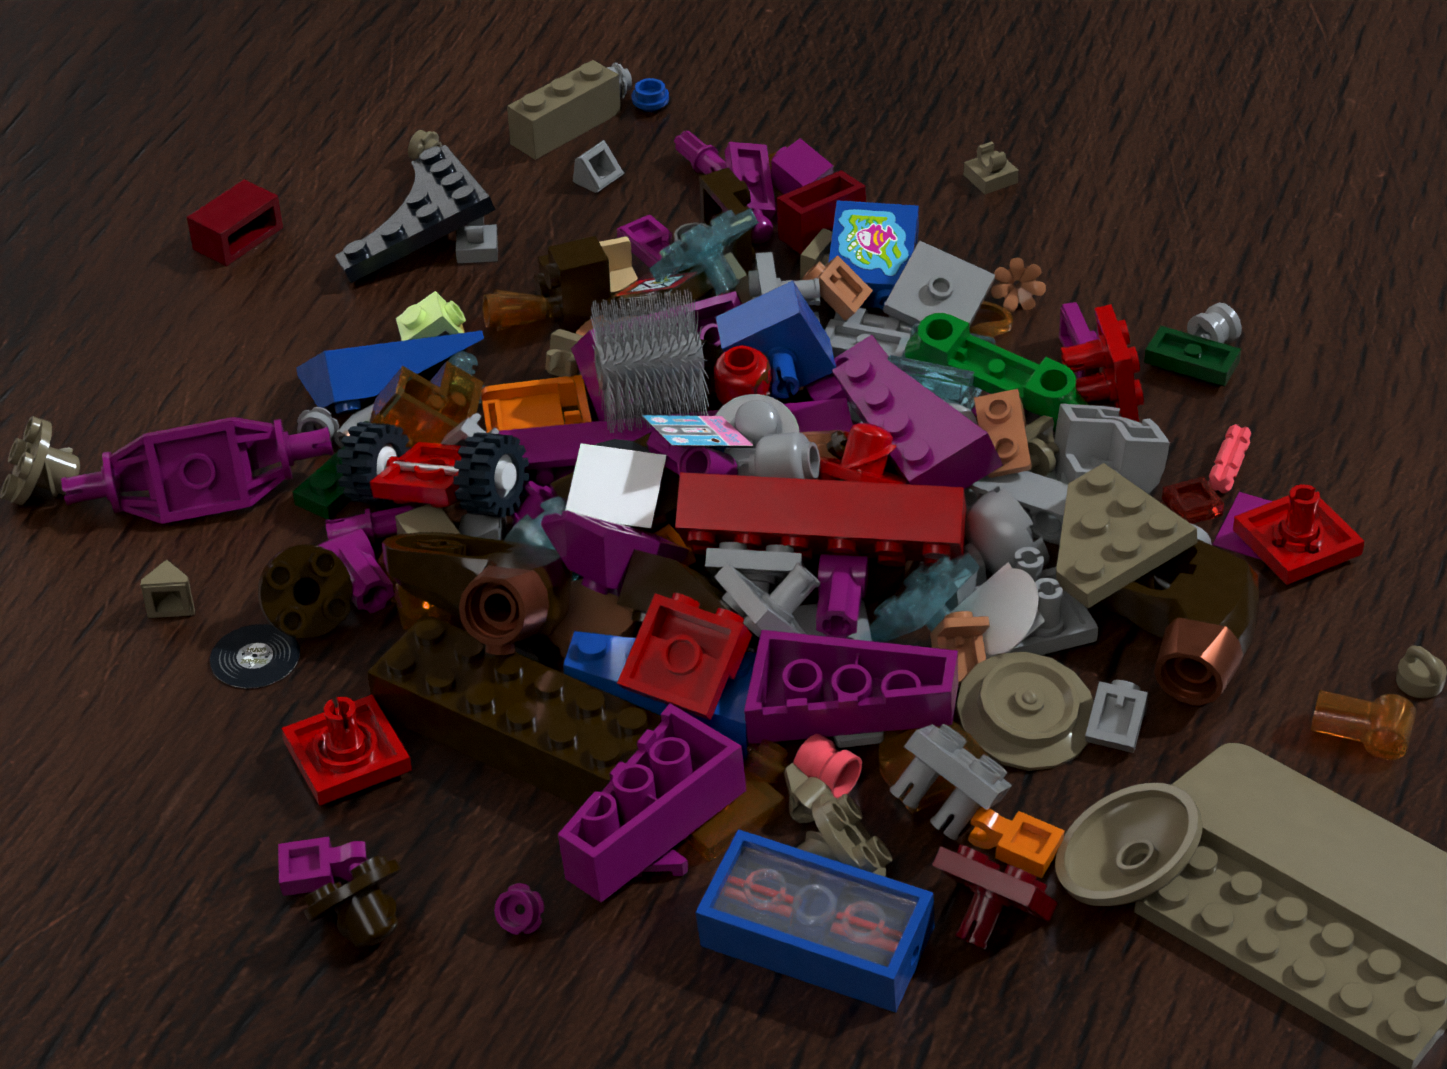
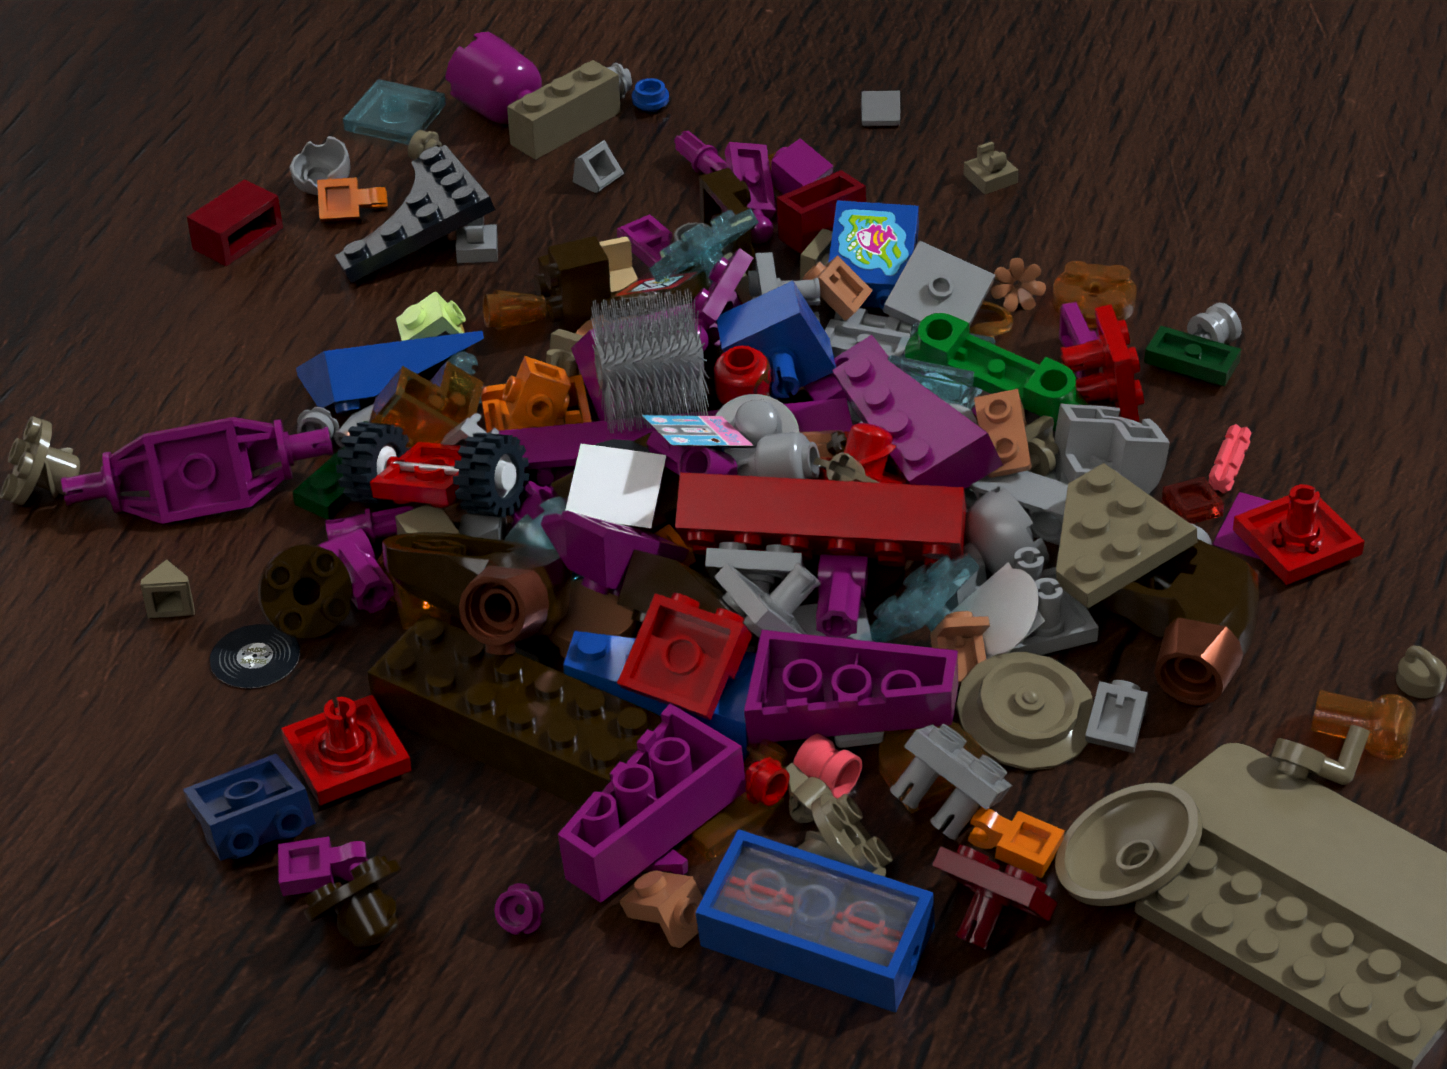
none -> dark blue plate [183,754,316,861]
none -> light grey hair [290,136,351,195]
none -> orange plate [317,177,388,222]
none -> clear light blue plate [343,79,446,145]
none -> magenta cylinder [445,32,542,125]
none -> orange brick [503,356,571,428]
none -> nougat bracket [619,870,703,948]
none -> magenta plate [677,248,753,352]
none -> red plate [745,757,790,806]
none -> dark tan piece [813,452,879,483]
none -> light grey slope [861,90,900,126]
none -> clear orange plate [1052,261,1137,328]
none -> dark tan plate [1271,725,1370,785]

